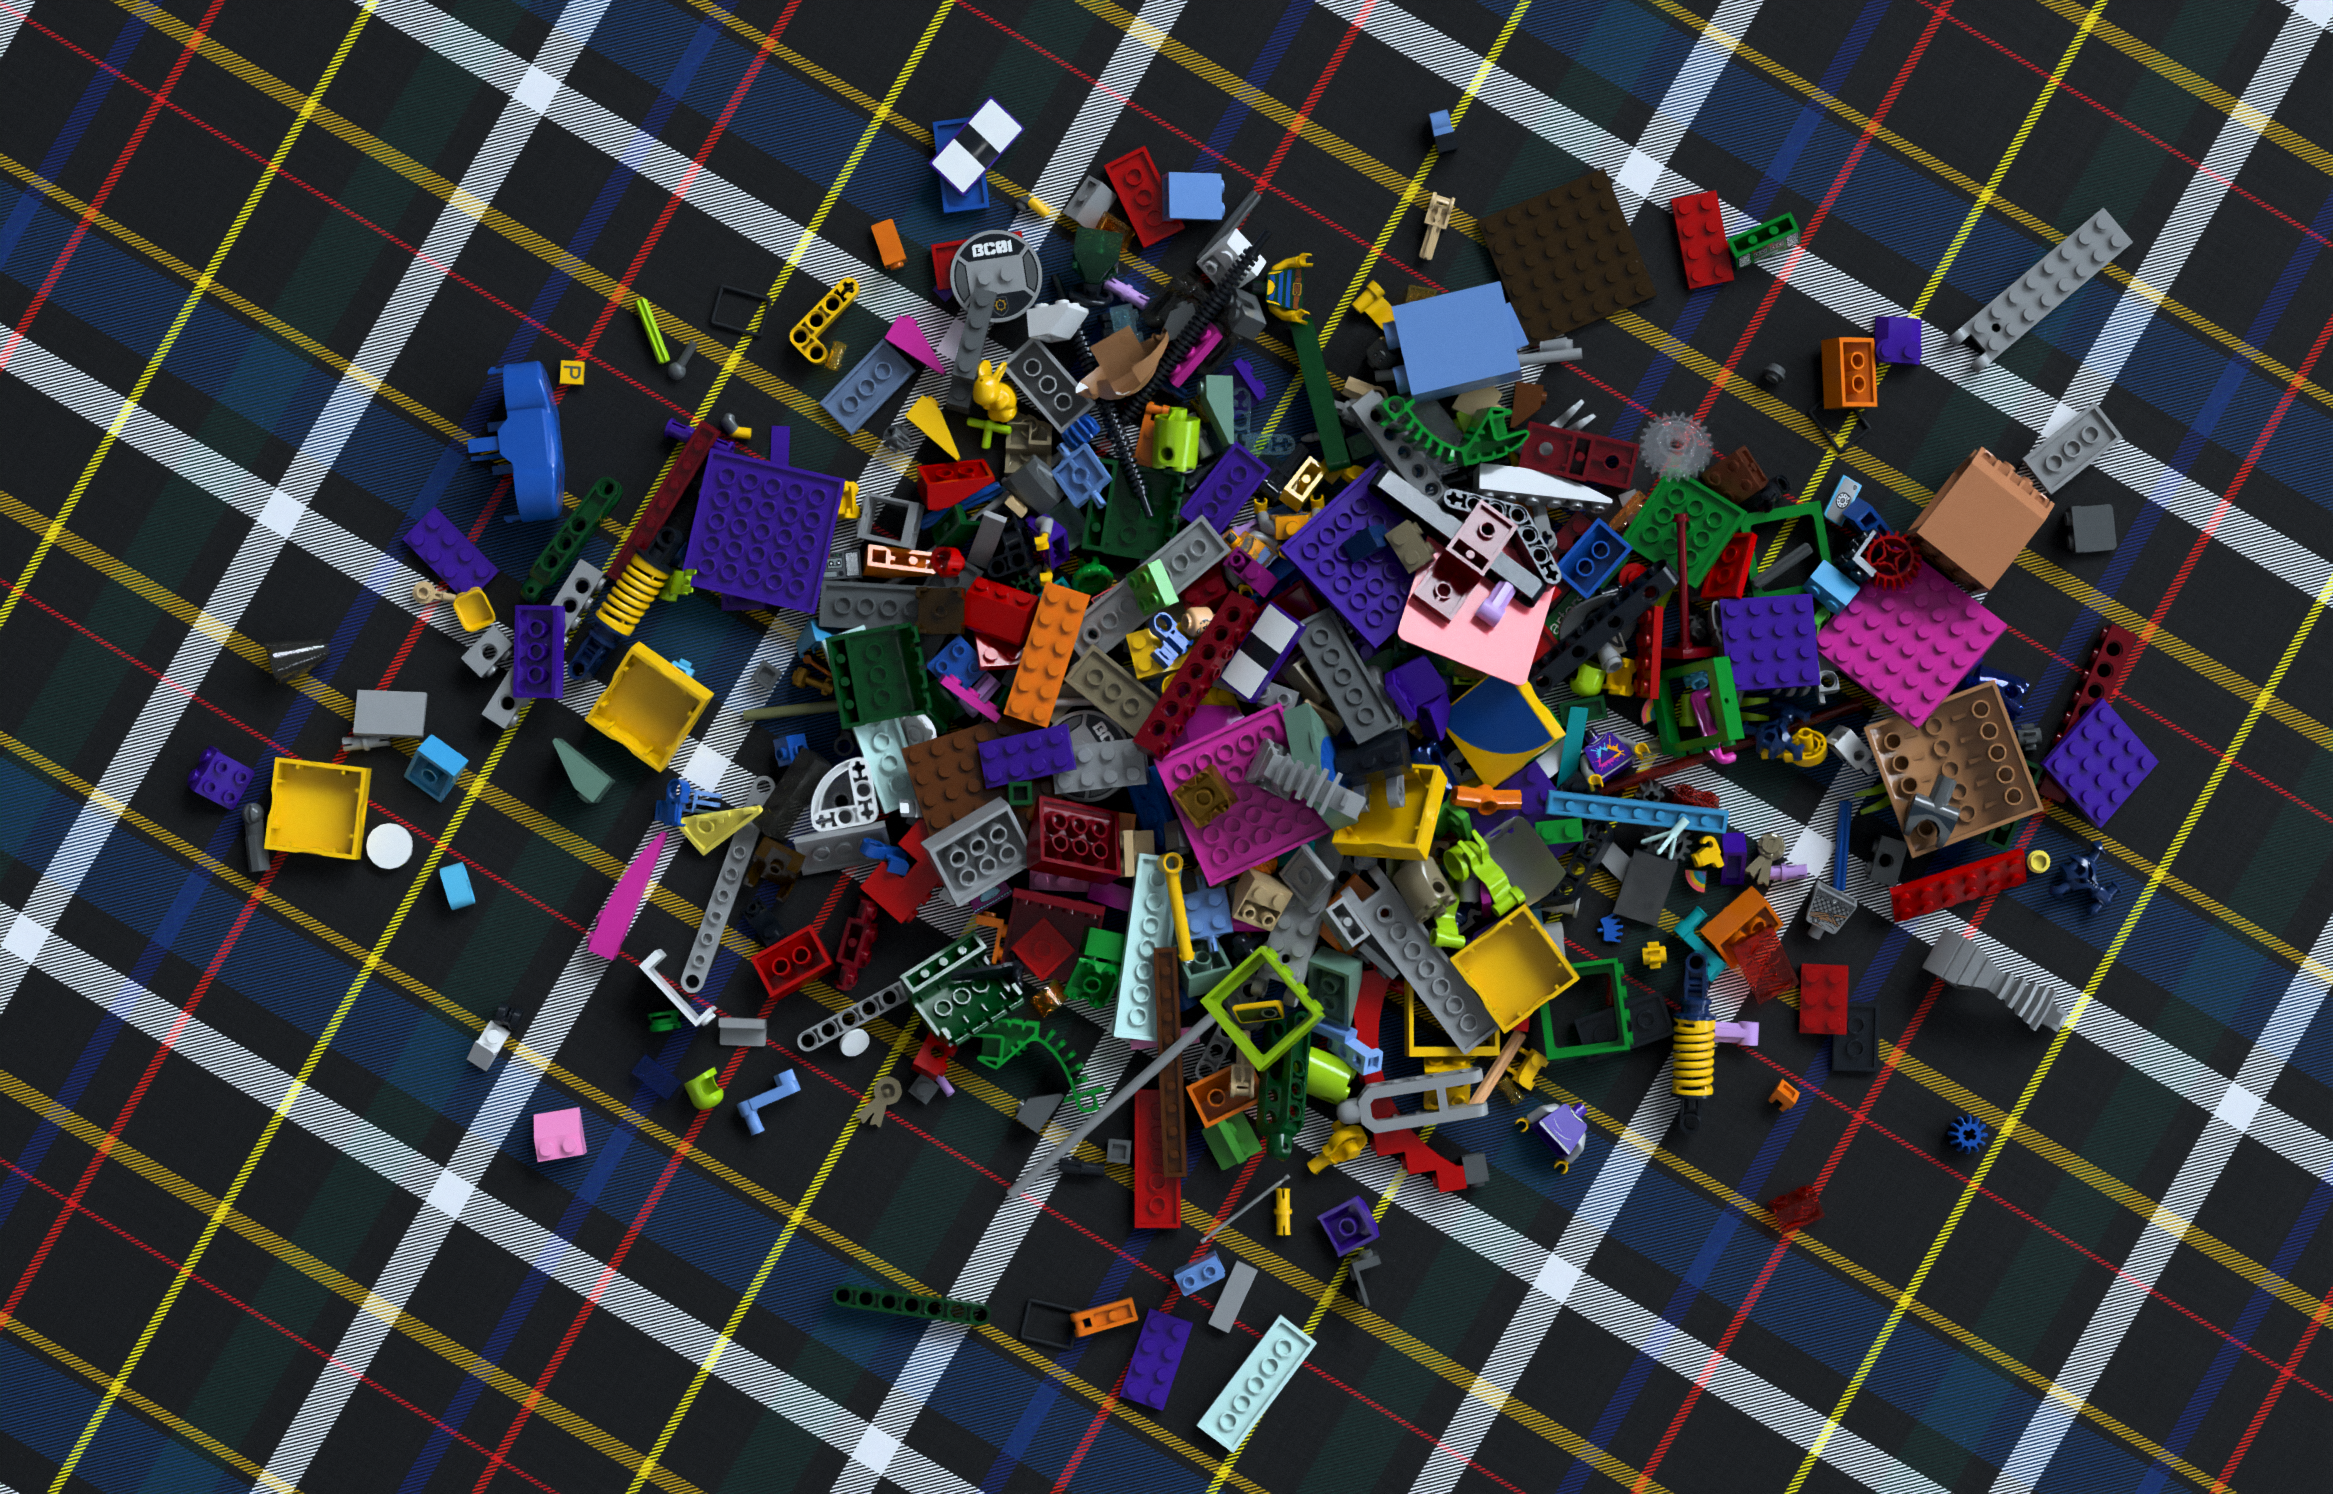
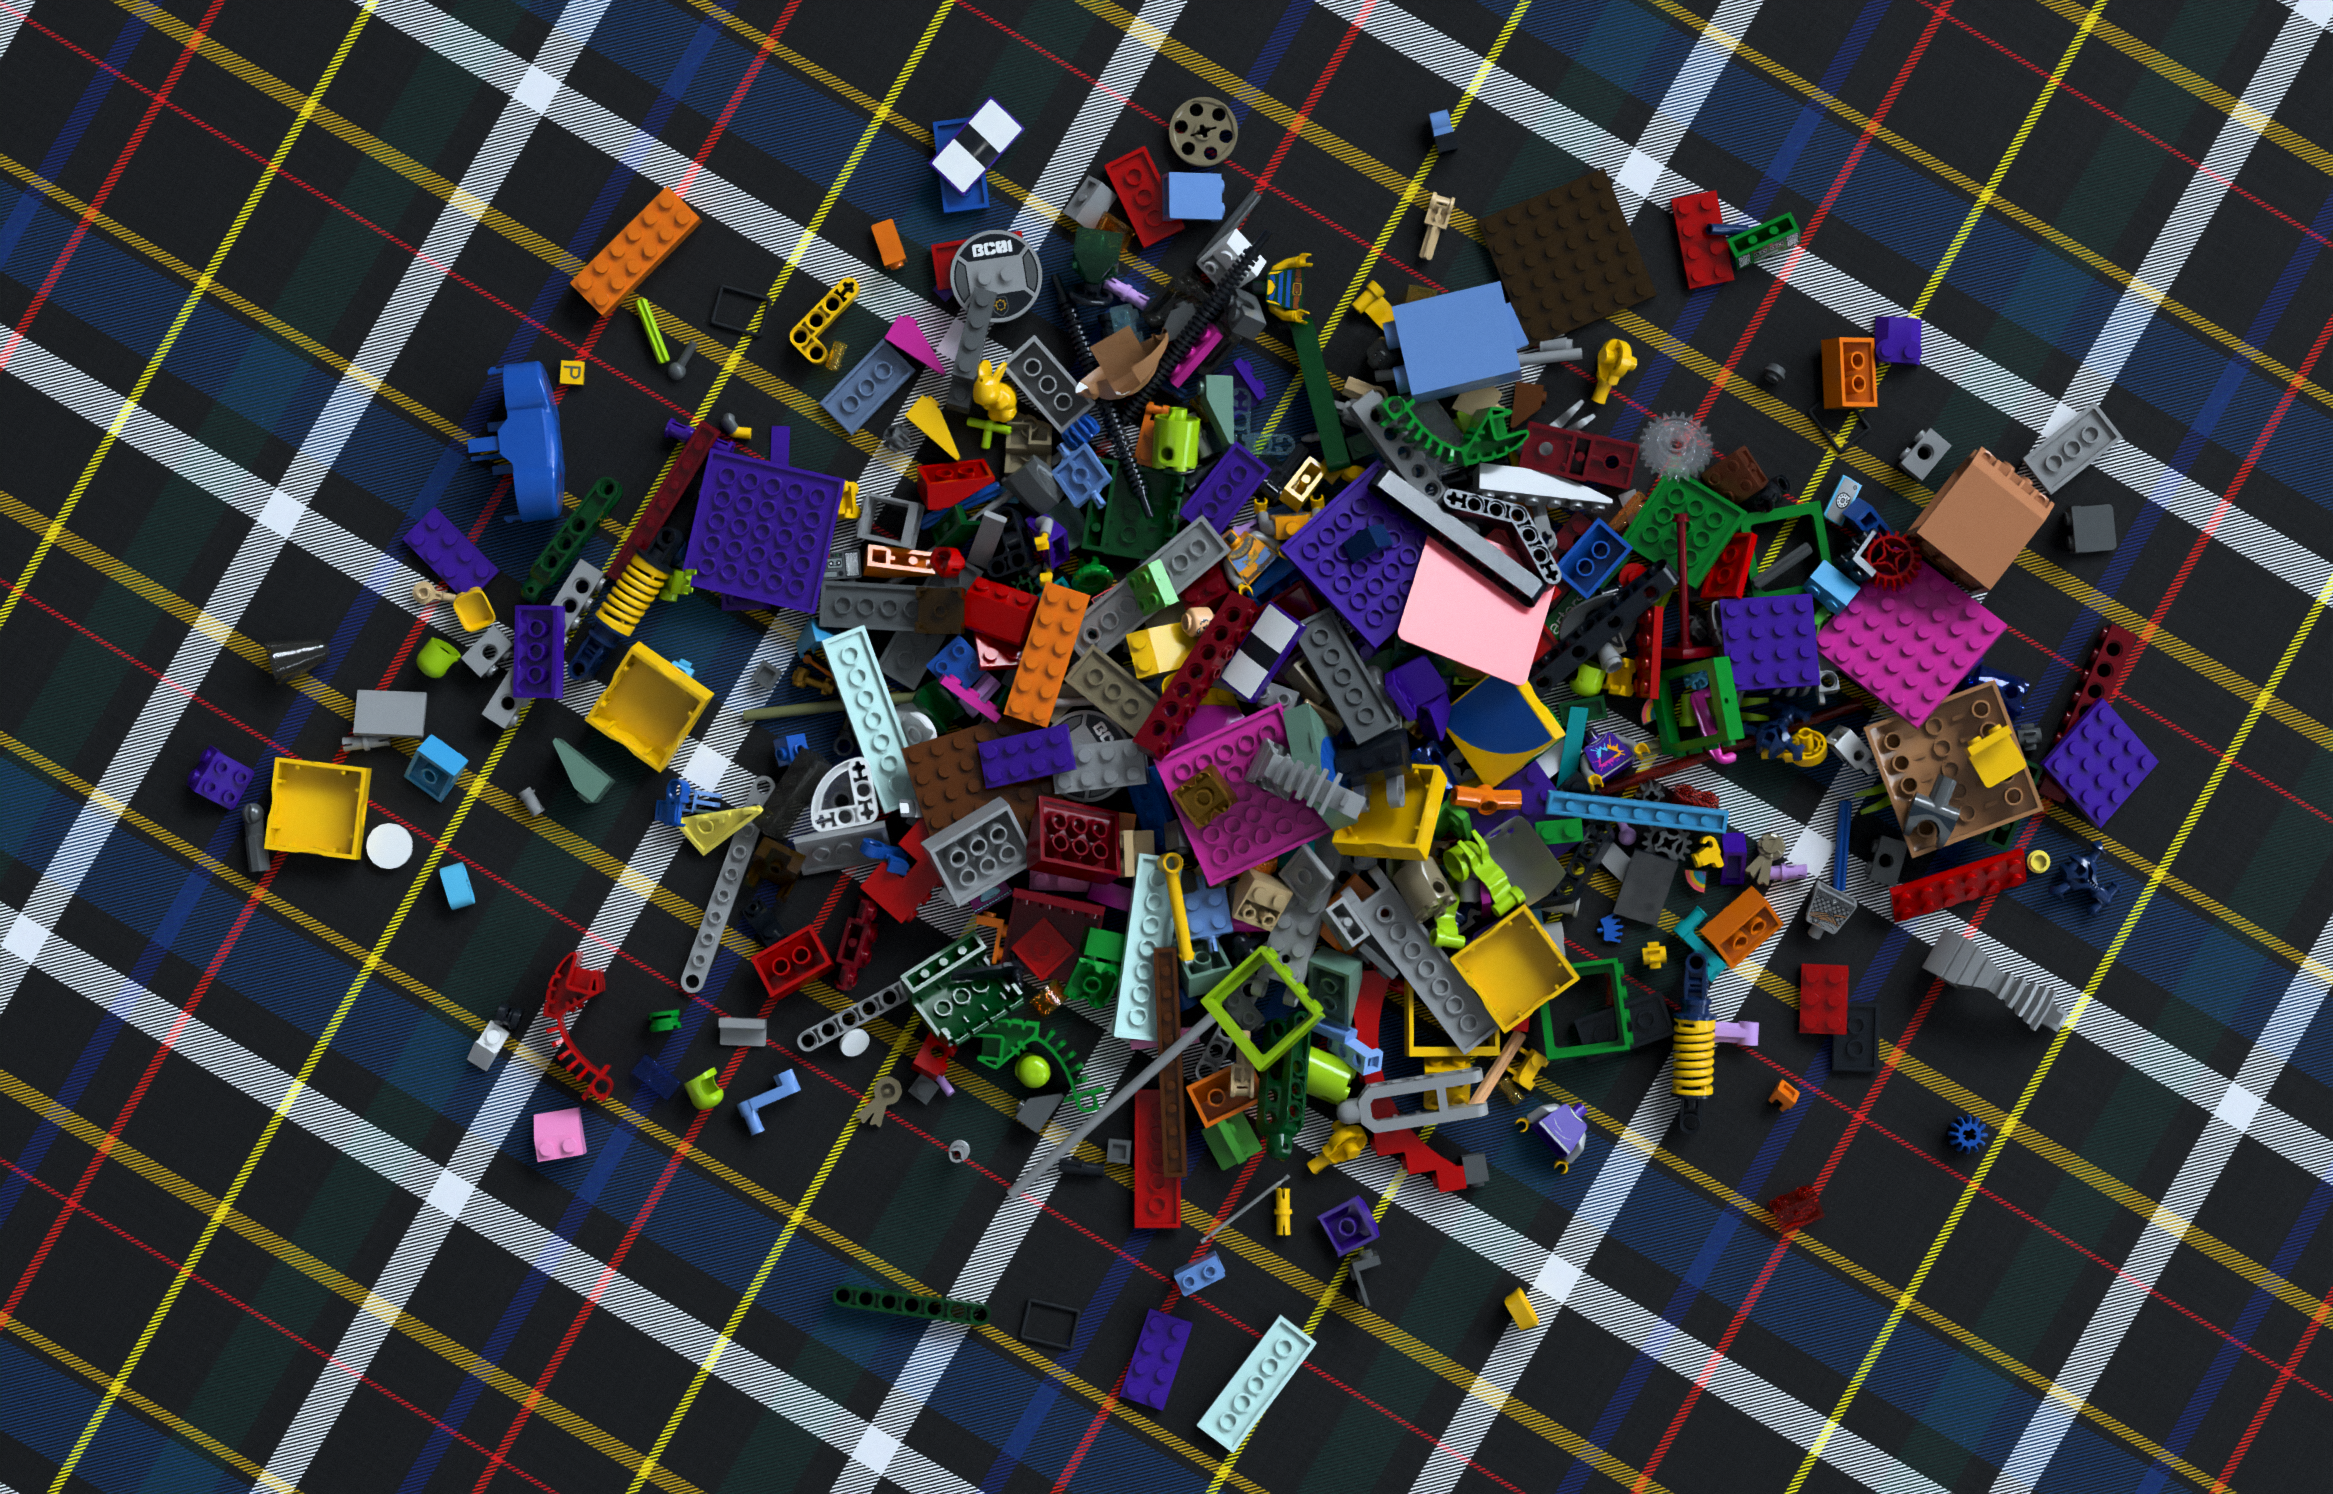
dark pink slope [586,831,669,961] -> none
white panel [639,949,717,1026] -> none
dark green slope [825,622,932,729] -> none
tan tile [1004,494,1028,518] -> none
dark green brick [1006,781,1033,809] -> none
arm [1015,196,1050,218] -> none
white slope [1027,300,1089,343] -> none
orange plate [1070,1297,1138,1337] -> none
piece [1149,612,1194,669] -> none
light grey tile [1208,1260,1258,1333] -> none
magenta slope [1223,546,1279,598] -> none
slope [1232,1000,1285,1024] -> none
dark tan bracket [1384,520,1436,574] -> none
bracket [1411,499,1518,624] -> none
lavender piece [1475,580,1516,628] -> none
light aqua plant [1640,816,1690,860] -> none
clear red plate [1730,924,1800,1005] -> none
light grey hinge [1948,207,2133,373] -> none
none -> lime helmet [416,637,461,678]
none -> light grey pin [519,787,545,818]
none -> red piece [543,950,614,1102]
none -> orange brick [570,186,703,319]
none -> light grey pin [948,1140,970,1163]
none -> lime helmet [1015,1052,1051,1088]
none -> dark tan wedge [1169,97,1238,167]
none -> yellow piece [1504,1287,1539,1331]
none -> yellow pin [1591,339,1637,404]
none -> lavender bar [1617,822,1637,845]
none -> dark blue piece [1706,223,1749,236]
none -> light grey brick [1898,428,1952,483]
none -> yellow bracket [1963,724,2026,788]

